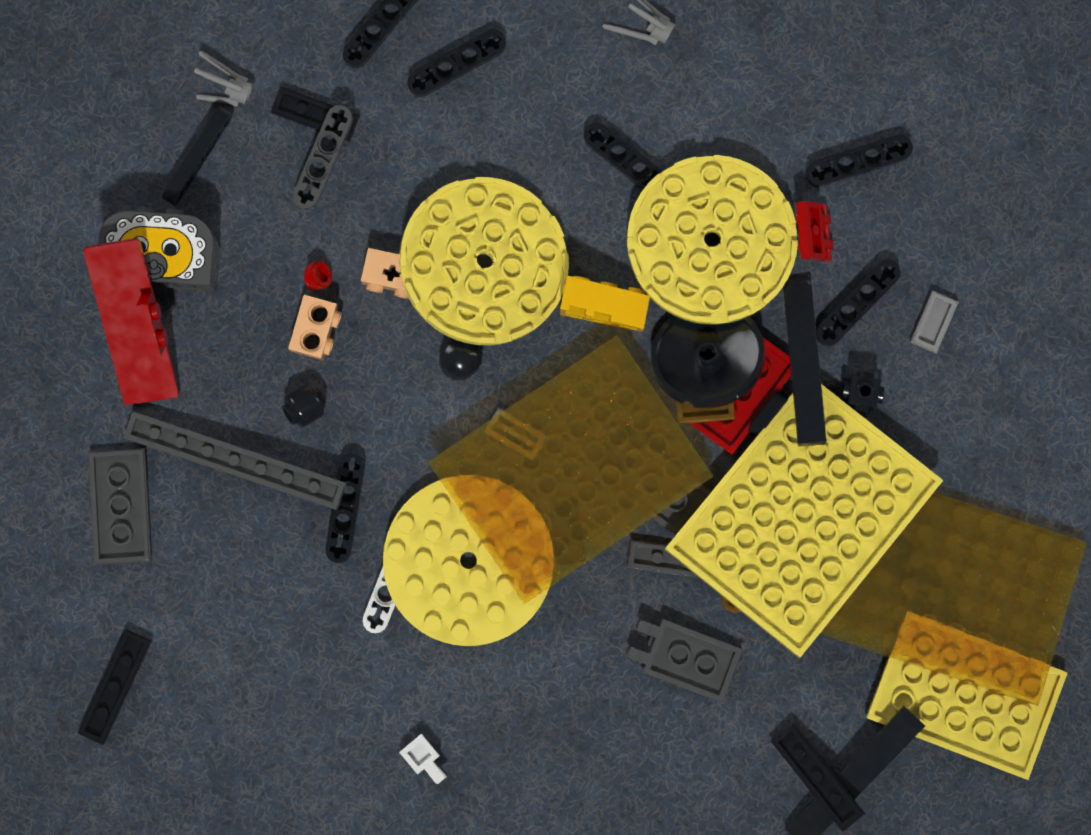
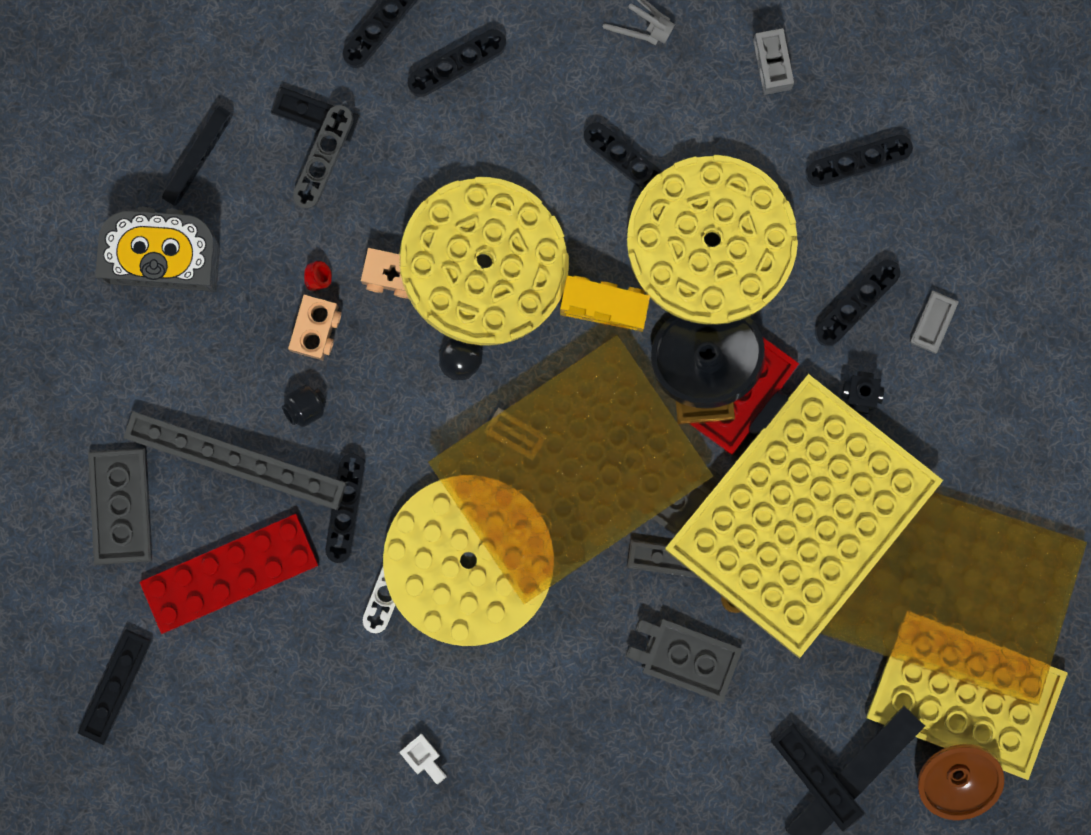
red bracket [83,238,179,405] -> none
light grey plant [194,51,253,107] -> none
black tile [783,280,827,447] -> none
red plate [796,201,834,262] -> none
none -> red plate [139,514,319,634]
none -> light grey brick [753,28,794,95]
none -> dark orange dish [918,744,1004,820]

